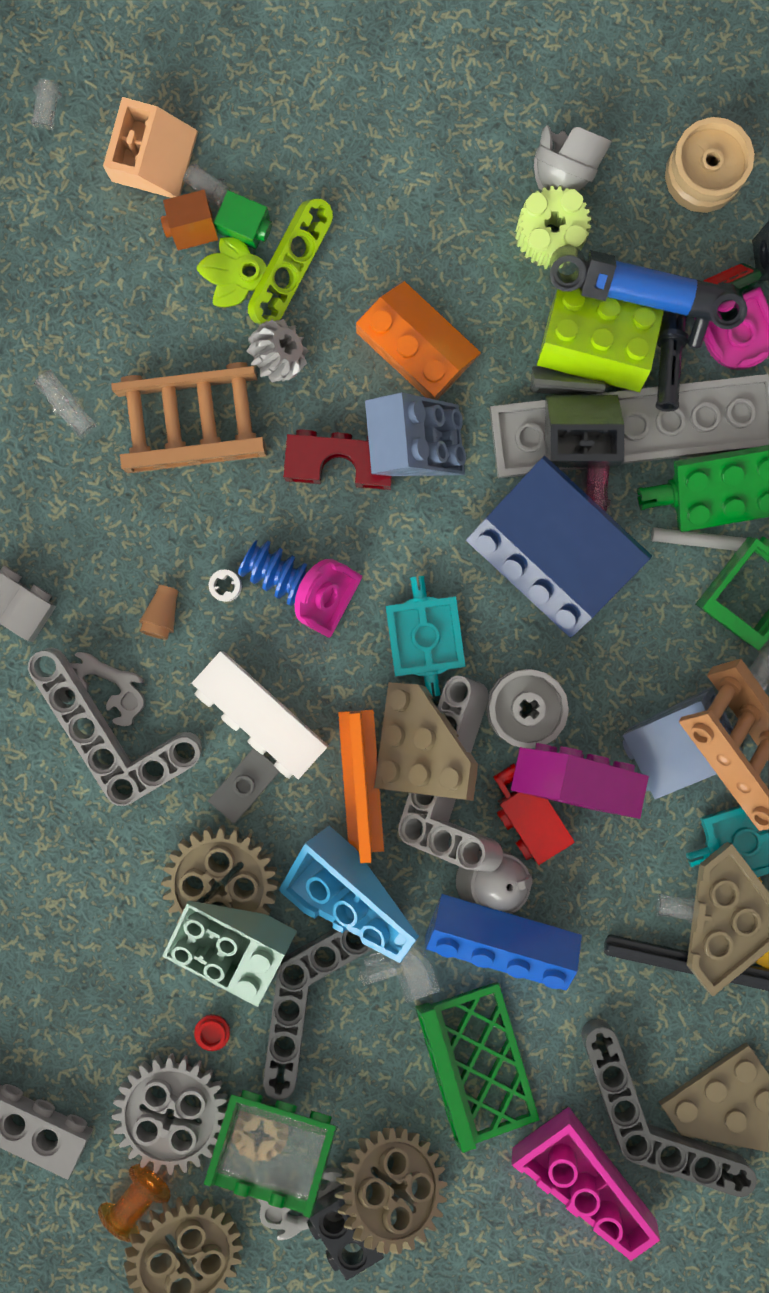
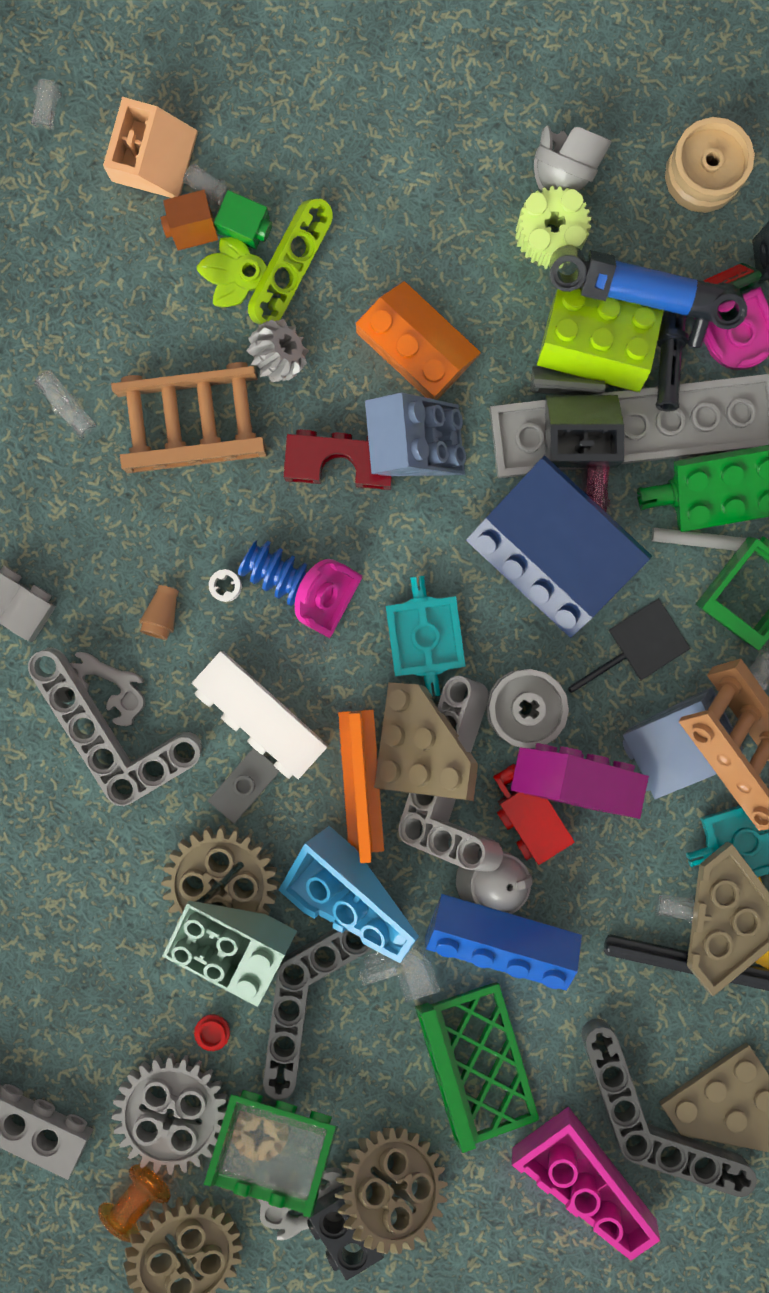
none -> black piece [568,598,691,693]

